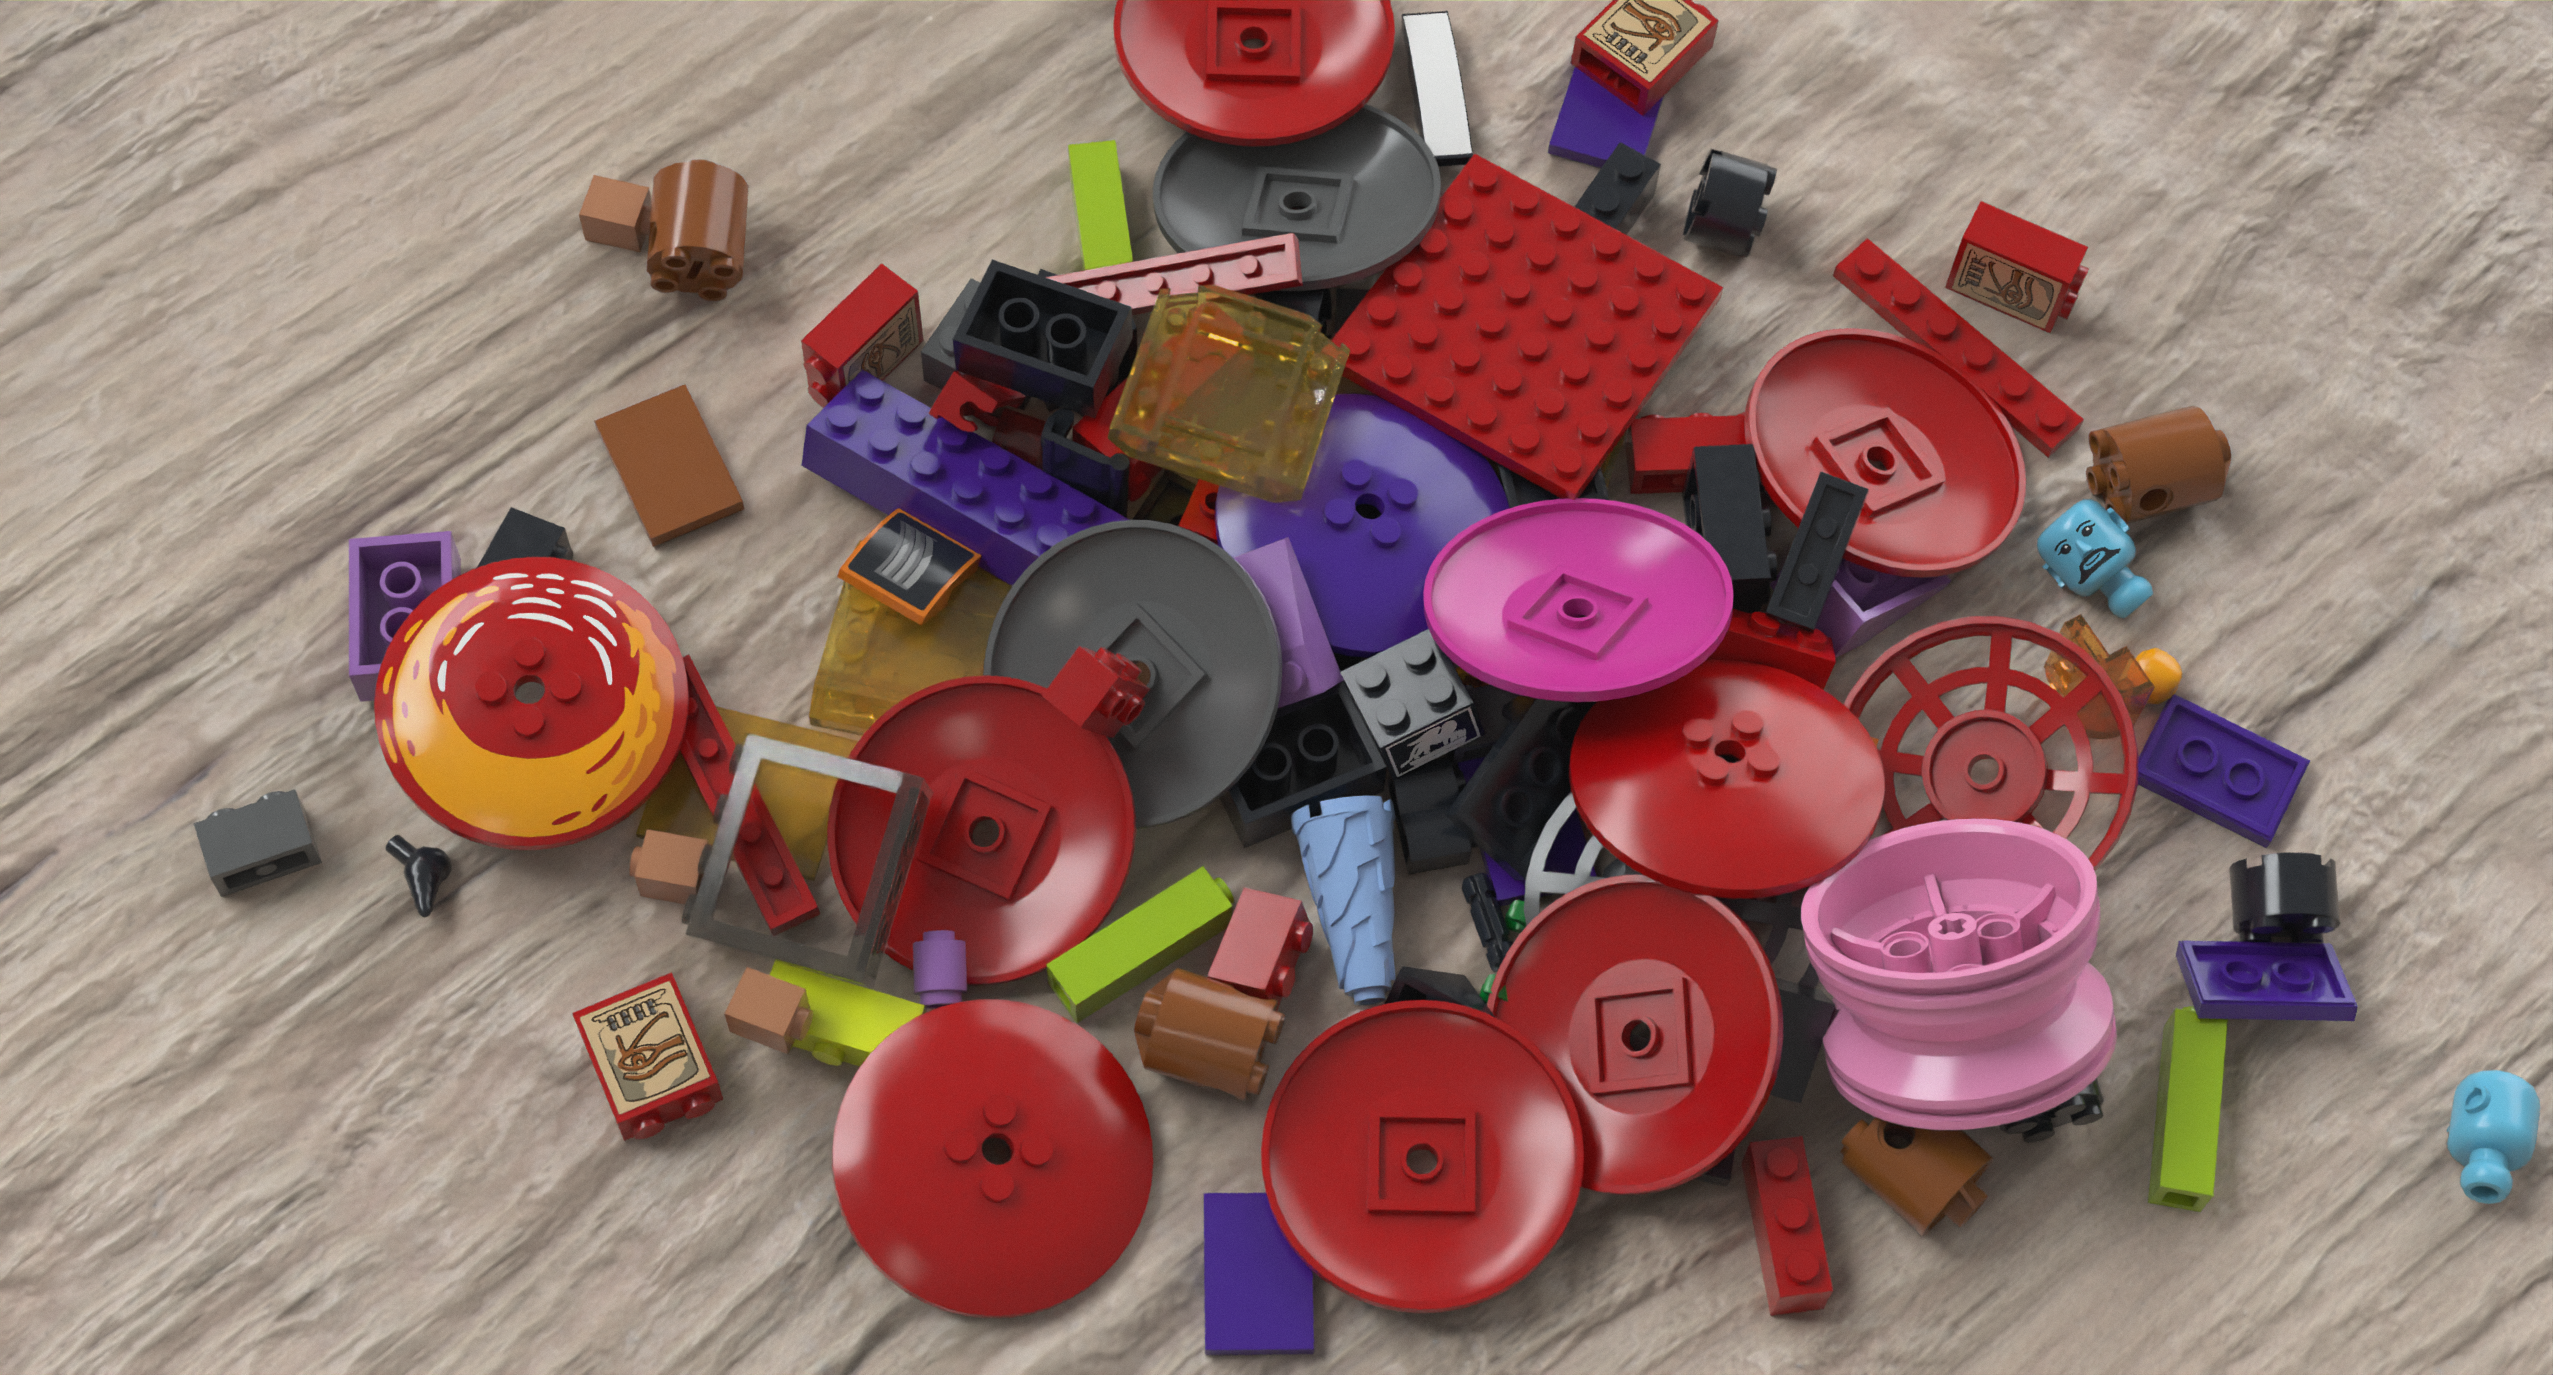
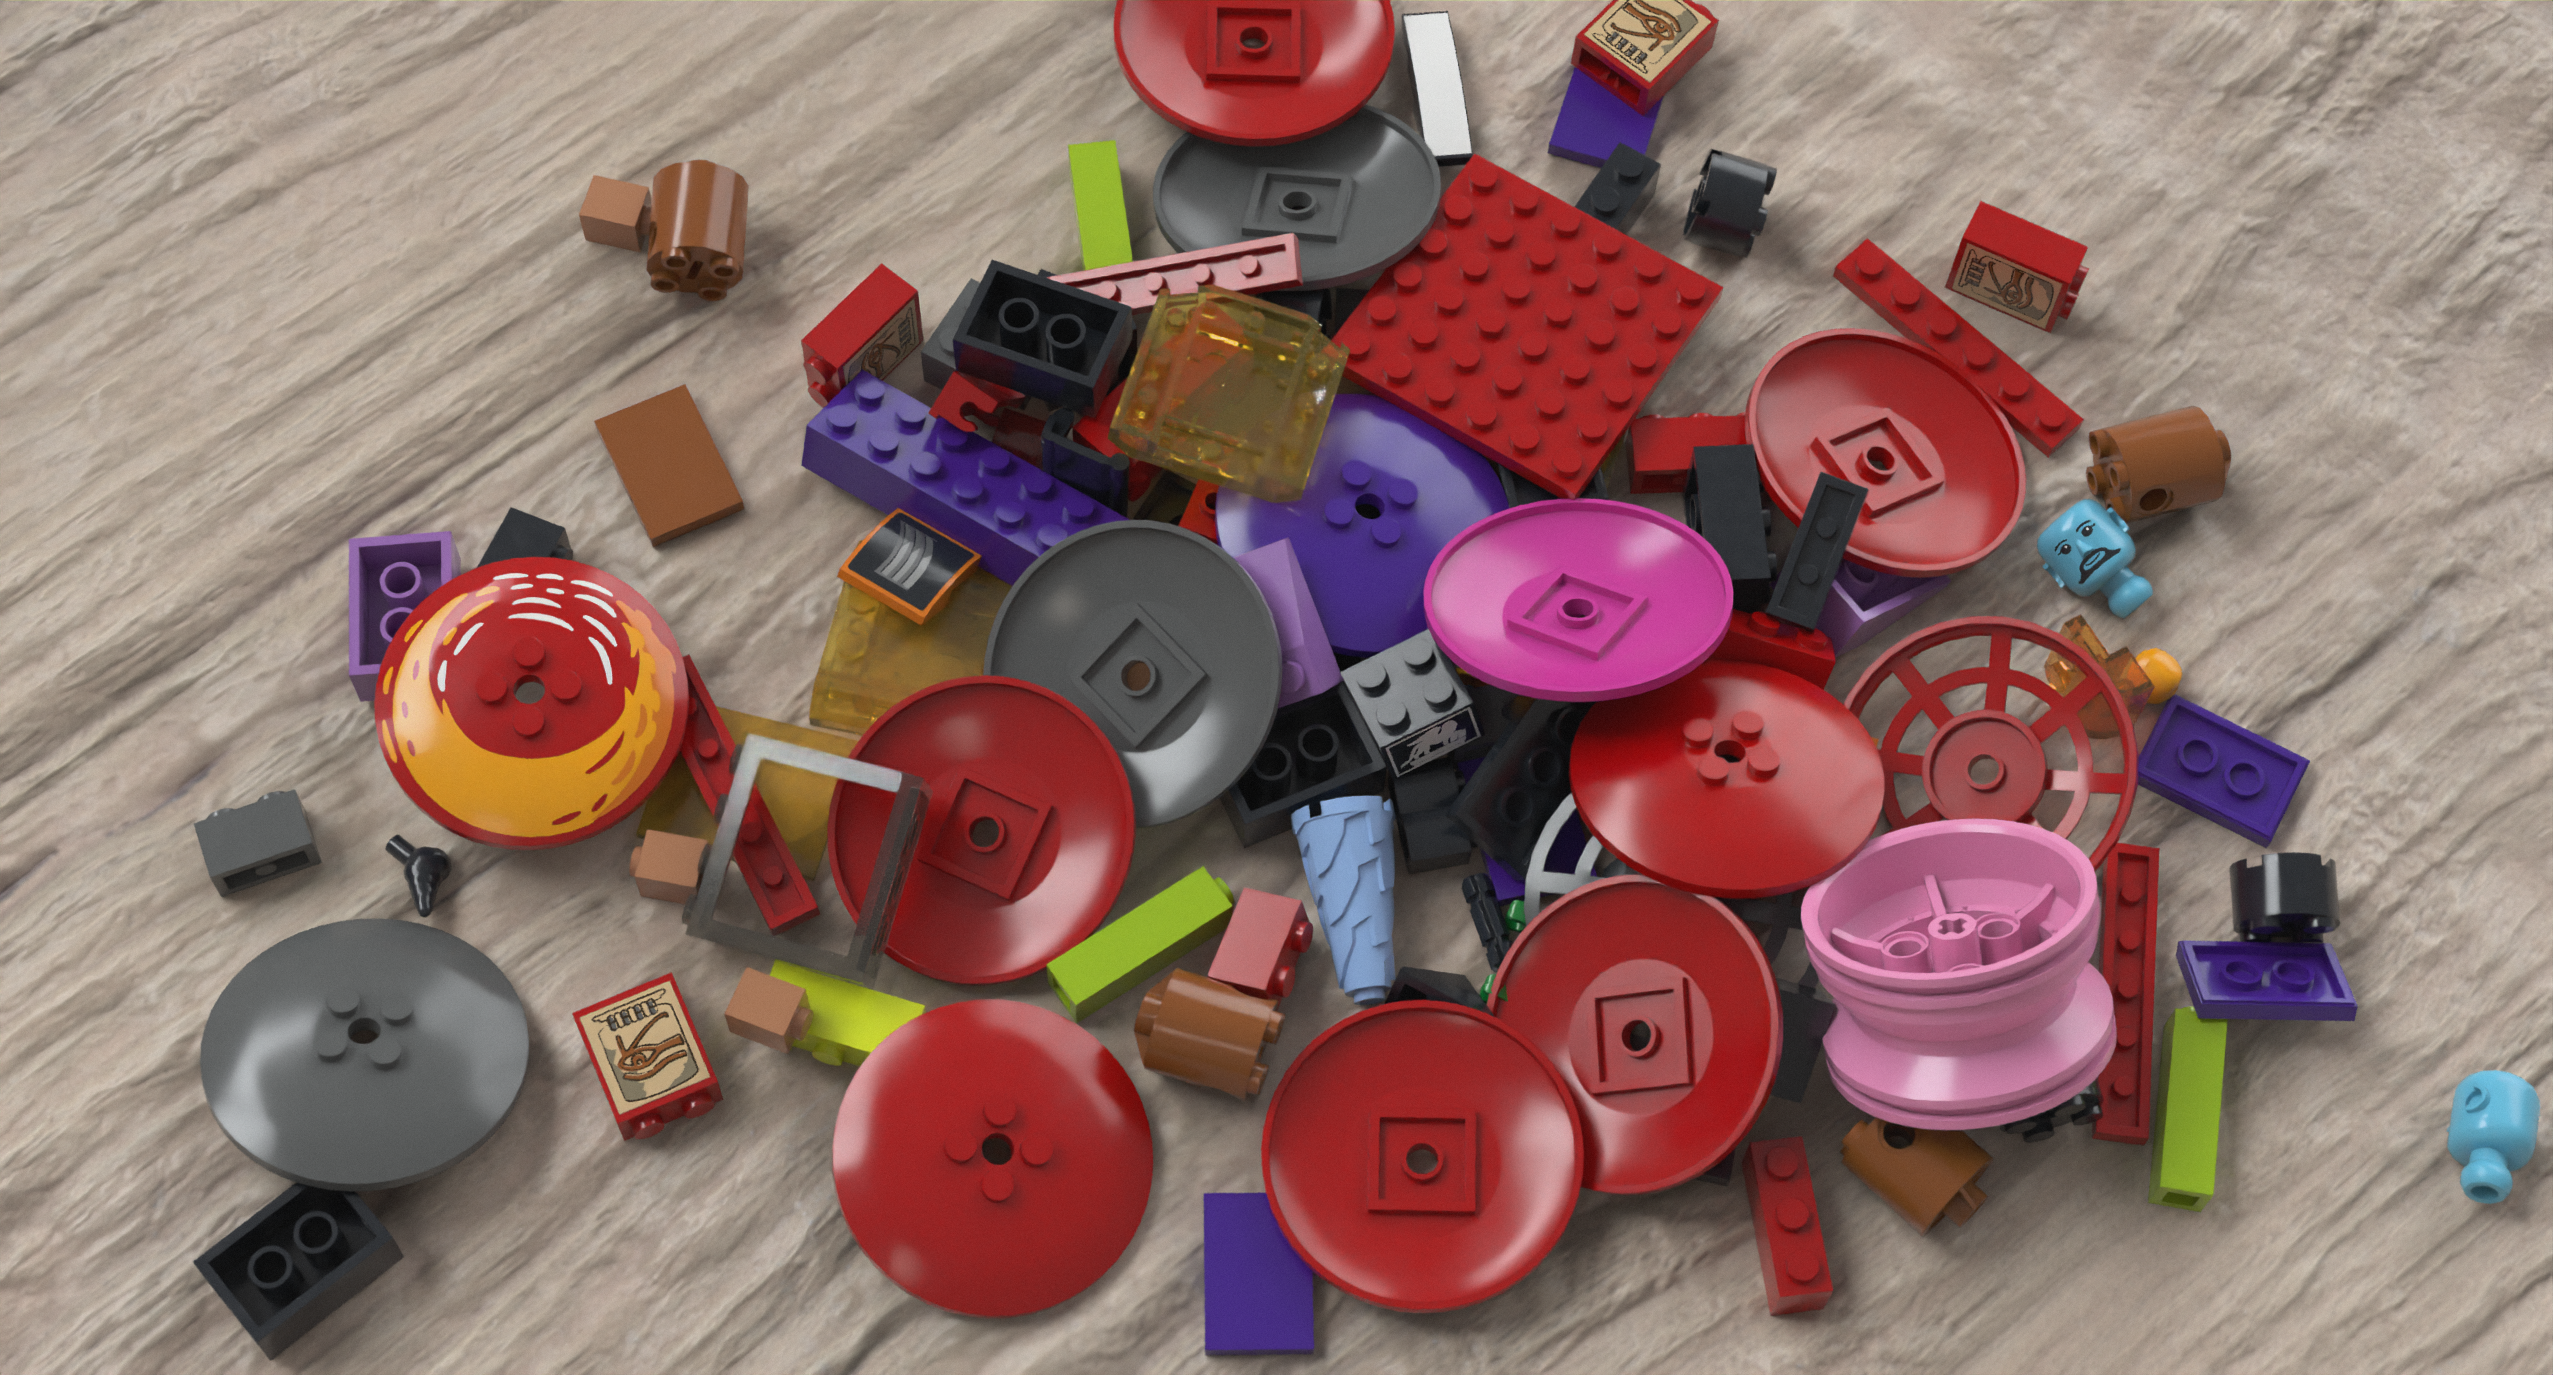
medium lavender brick [913,930,967,1009] -> none
red brick [1042,646,1150,738] -> none
none -> black brick [193,1182,404,1361]
none -> dark grey dish [200,918,529,1192]
none -> red plate [2091,843,2160,1146]

